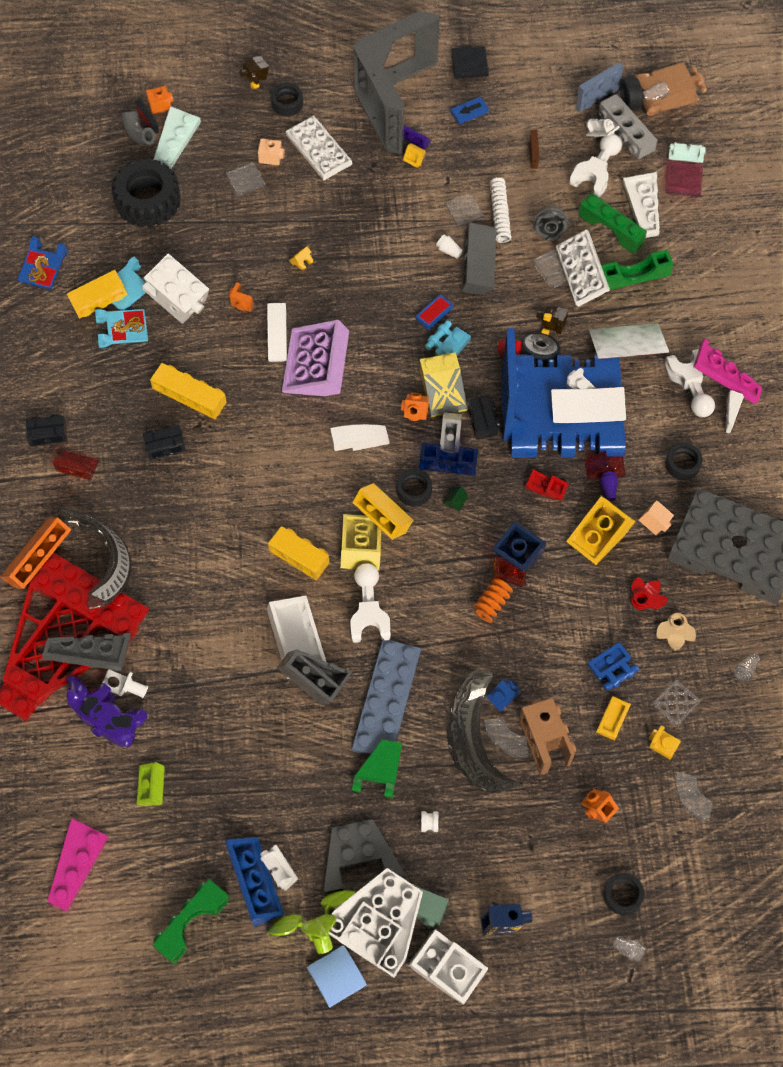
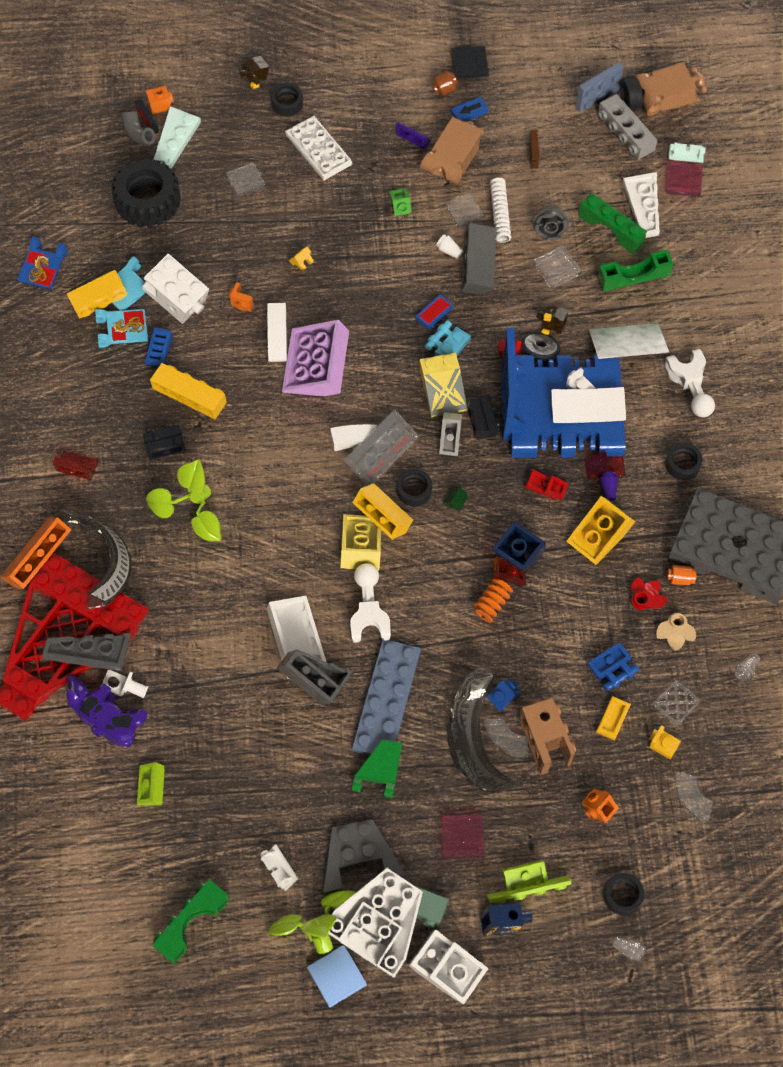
black brick [26,414,68,447] -> none
dark pink wing [47,818,108,912] -> none
blue slope [225,837,284,927] -> none
light nougat brick [258,138,285,165] -> none
yellow brick [268,526,329,581] -> none
dark grey window [354,11,440,154] -> none
orange brick [401,393,429,421] -> none
yellow tile [403,144,426,168] -> none
clear blue arch [419,443,478,476] -> none
white wheel [421,811,438,832] -> none
white tile [556,229,610,307] -> none
white piece [570,134,622,198] -> none
white hinge [586,119,620,137] -> none
light nougat brick [639,500,674,535] -> none
clear cone [643,81,670,101] -> none
dark pink wing [693,339,762,404] -> none
white slope [726,390,744,433] -> none
none -> blue slope [145,327,173,368]
none -> lime plant [146,459,222,541]
none -> clear tile [343,409,420,486]
none -> bright green bracket [389,188,412,216]
none -> medium nougat piece [420,117,484,185]
none -> dark orange head [432,70,458,96]
none -> clear pink tile [442,815,484,858]
none -> lime bracket [487,860,572,905]
none -> orange brick [667,565,696,586]

